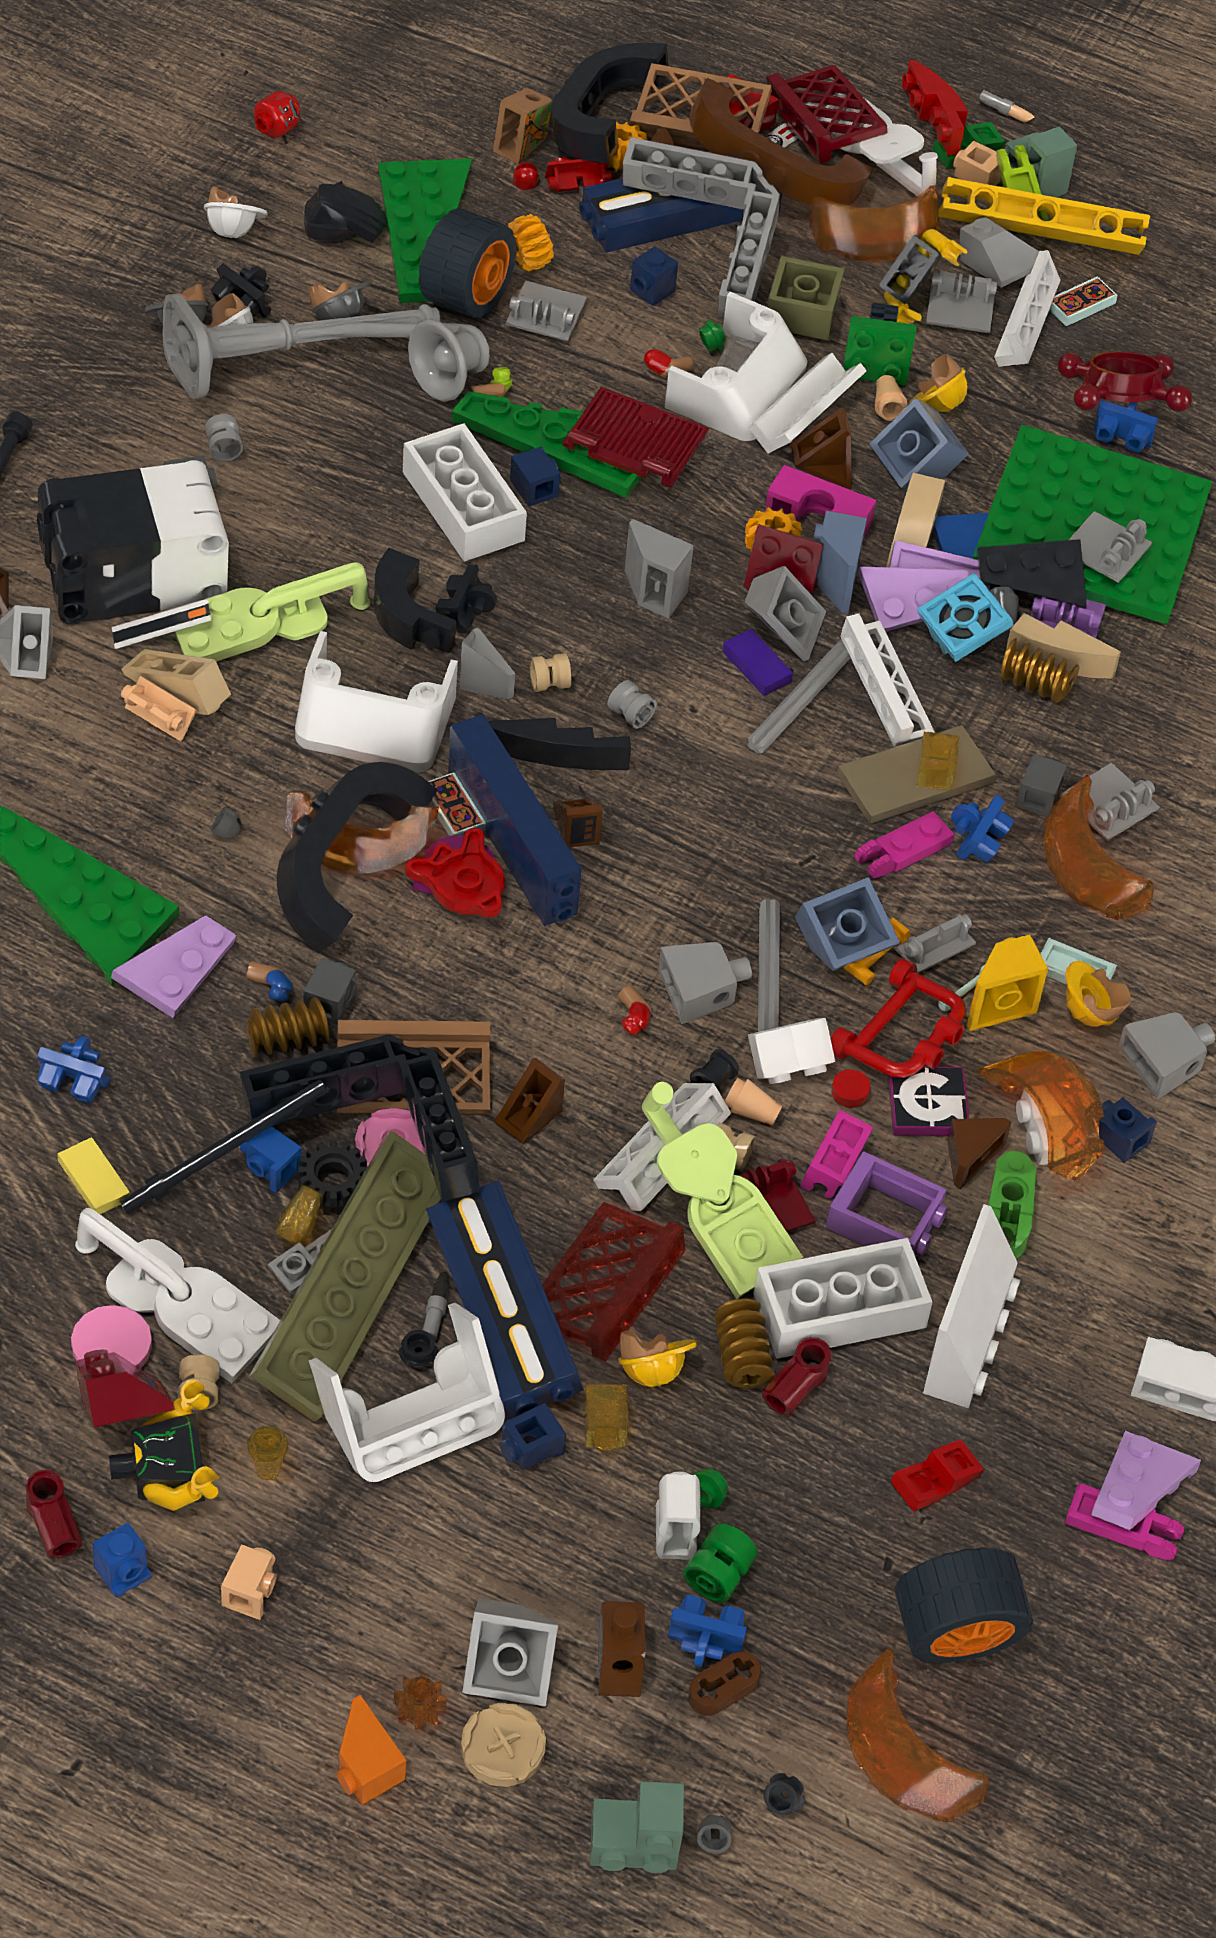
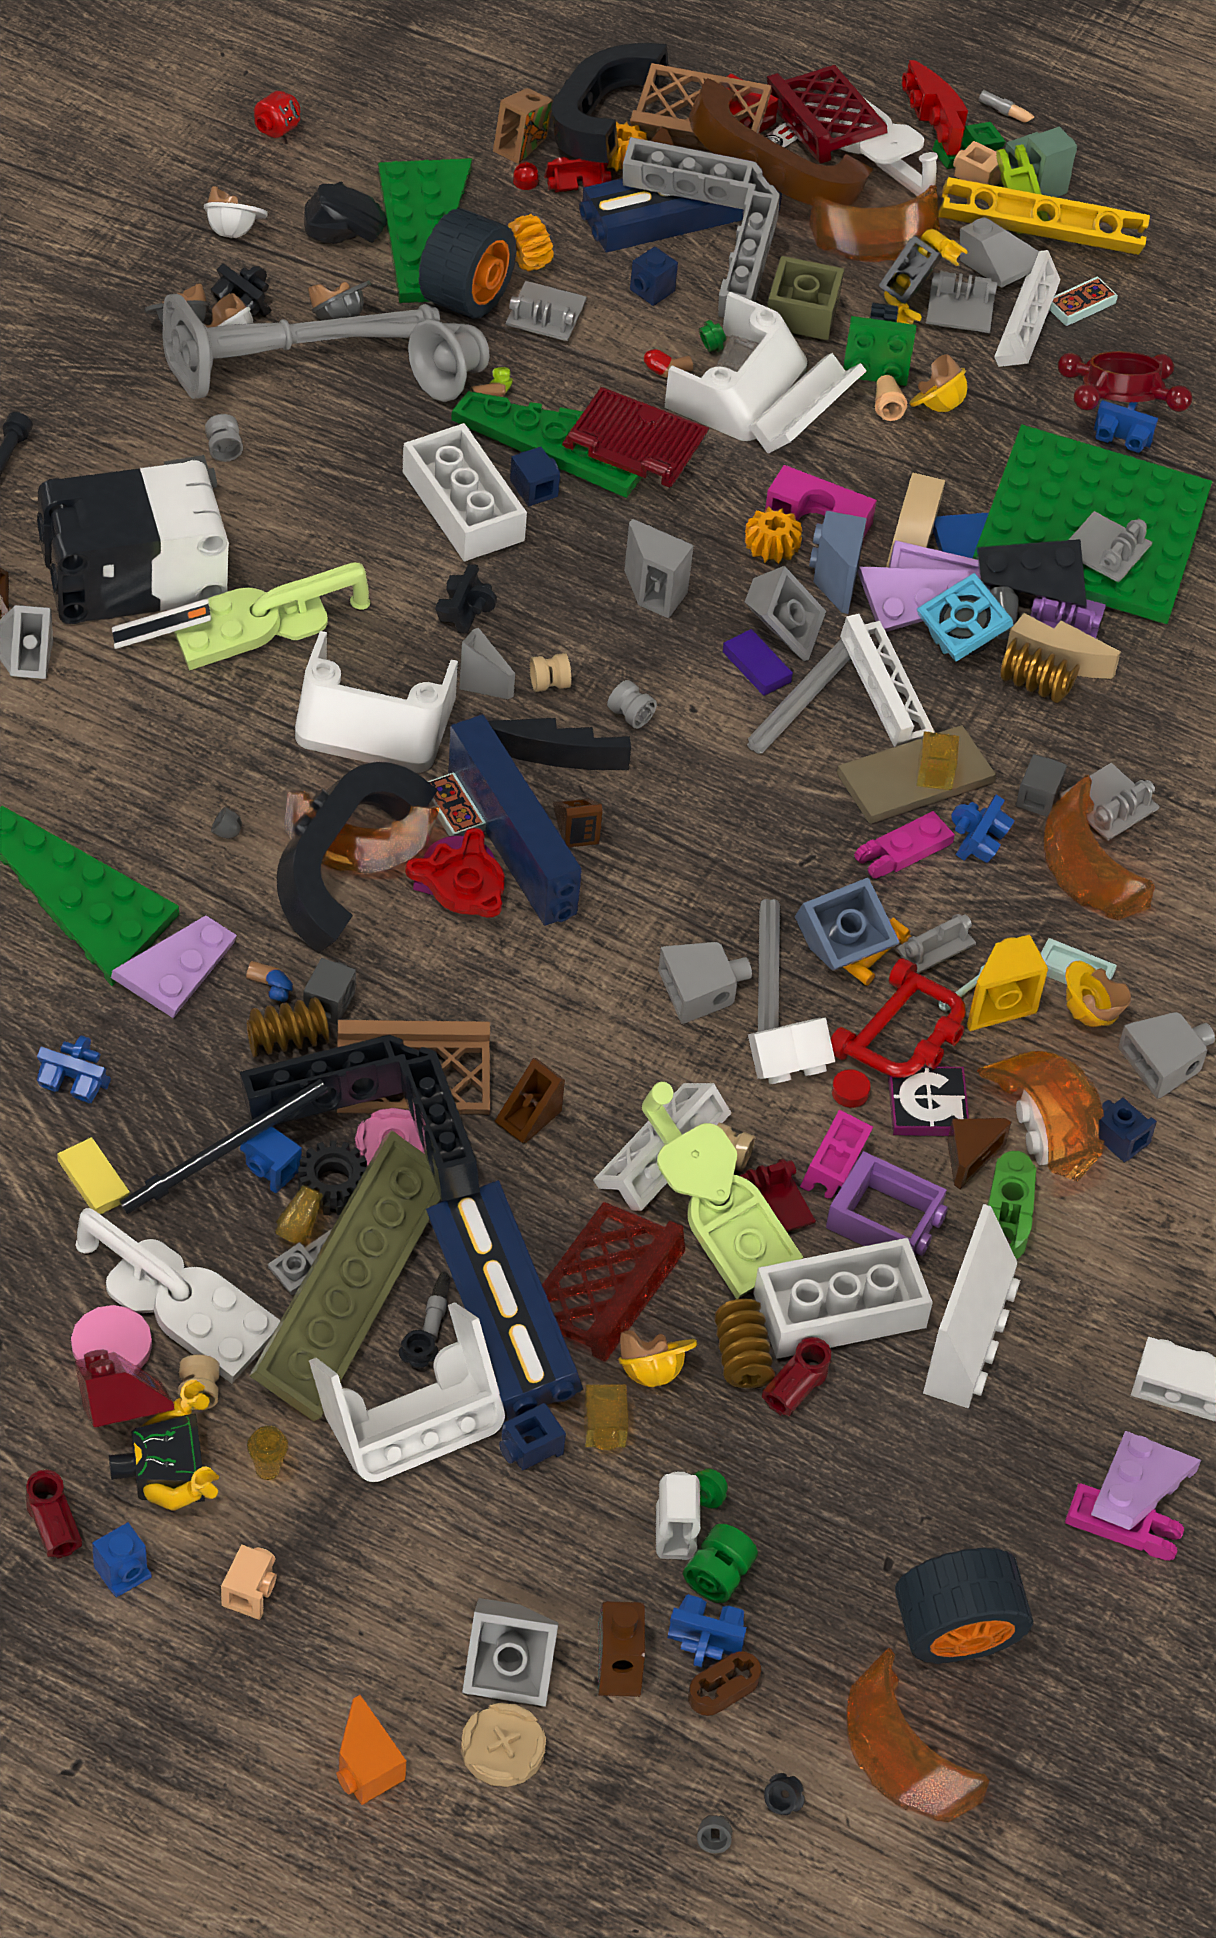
tan slope [121,649,231,715] -> none
light nougat hinge [121,676,197,741] -> none
black arch [374,548,456,653] -> none
clear orange gear [393,1672,447,1729] -> none
sand green brick [590,1781,684,1873] -> none
red arm [618,985,651,1035] -> none
black bush [690,1049,739,1092] -> none
light nougat cone [725,1077,783,1126] -> none
dark red hinge [743,524,824,595] -> none
reddish brown slope [790,407,851,490] -> none
sand blue slope [869,398,969,490] -> none
red slope [890,1439,985,1512] -> none

